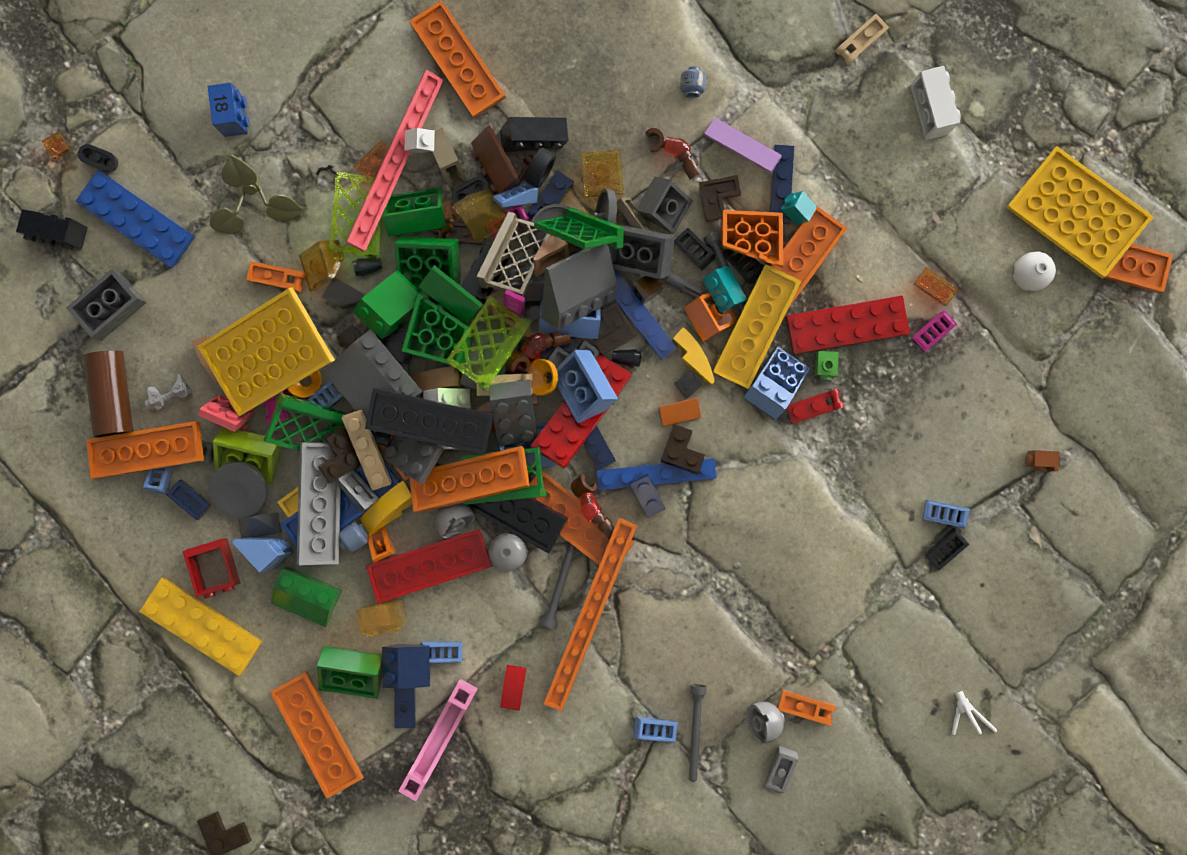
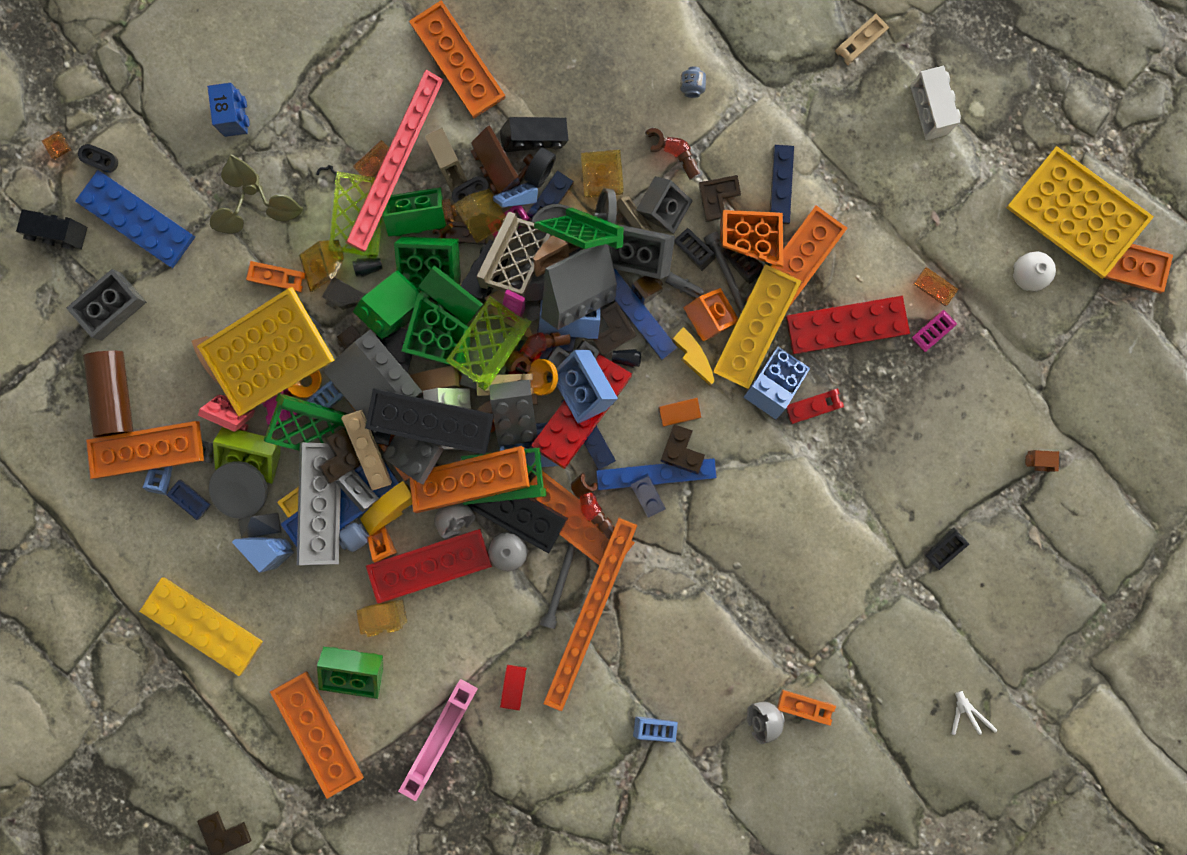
light grey piece [145,374,192,411] -> none
red window [182,538,241,599] -> none
green slope [271,567,342,627] -> none
dark blue slope [382,644,430,689] -> none
dark blue plate [394,688,416,728] -> none
white brick [404,128,435,153] -> none
medium blue slope [420,641,462,663] -> none
black plate [674,370,702,398] -> none
dark grey piece [689,684,707,782] -> none
teal brick [702,266,748,313] -> none
lavender tile [704,118,782,174] -> none
light grey slope [765,746,798,793] -> none
teal brick [781,191,817,225] -> none
bright green brick [814,351,838,381] -> none
medium blue slope [923,500,970,528] -> none

